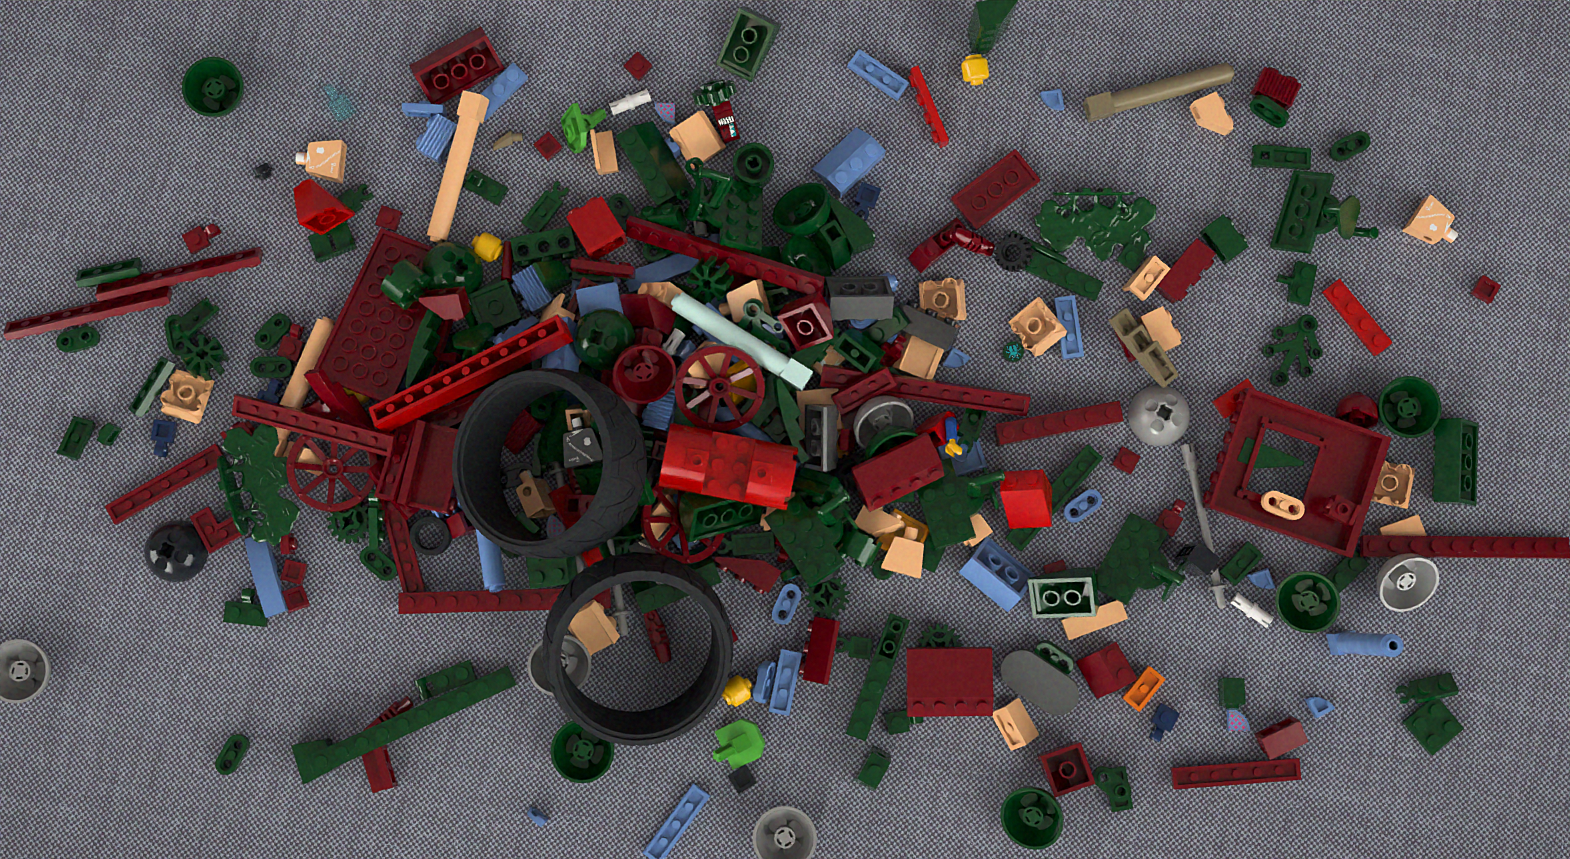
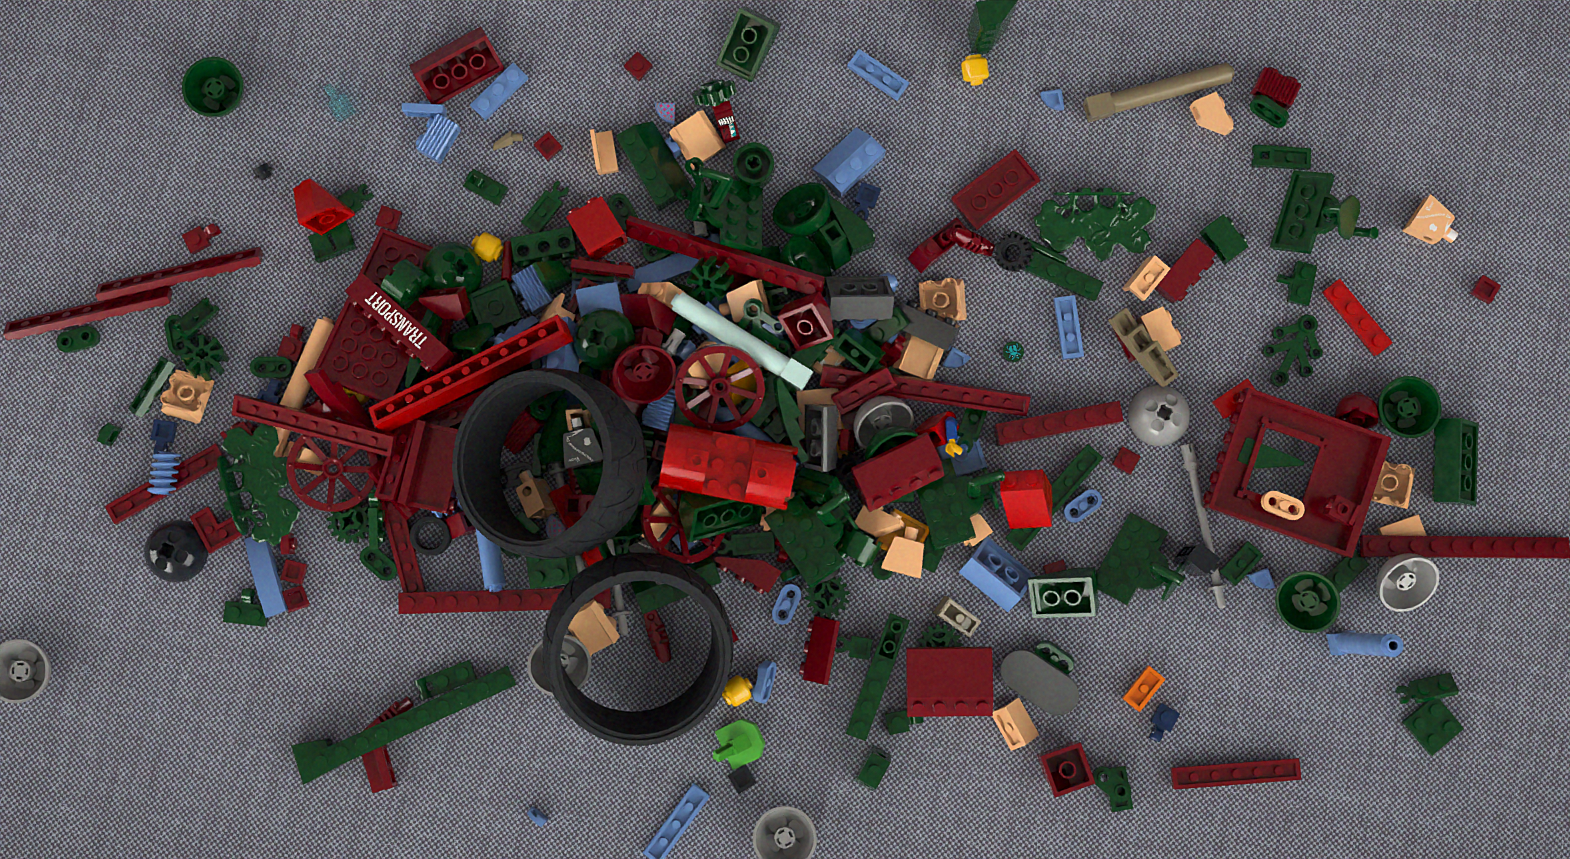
dark green plate [56,416,96,461] -> none
dark green plate [75,257,143,288] -> none
dark green plate [215,734,250,775] -> none
dark green plate [254,313,292,350] -> none
light nougat torso [296,140,347,183] -> none
light nougat brick [427,90,489,244] -> none
dark green piece [550,720,615,783] -> none
bright green piece [560,103,607,154] -> none
white pin [609,89,652,116] -> none
dark green brick [637,203,687,232] -> none
medium blue plate [768,649,802,716] -> none
red plate [908,66,949,148] -> none
dark green piece [1000,786,1064,850] -> none
light nougat slope [1008,297,1067,357] -> none
light nougat tile [1060,600,1128,640] -> none
dark red slope [1075,641,1137,699] -> none
dark green plate [1115,243,1146,272] -> none
dark red plate [1154,499,1186,537] -> none
dark green brick [1218,677,1246,710] -> none
medium blue tile [1227,710,1250,731] -> none
white pin [1230,592,1274,628] -> none
dark red hinge [1254,716,1309,760] -> none
medium blue tile [1304,697,1335,718] -> none
dark green plate [1329,131,1371,162] -> none
none -> medium blue piece [147,451,181,496]
none -> dark red brick [345,273,455,374]
none -> dark tan slope [933,596,981,638]

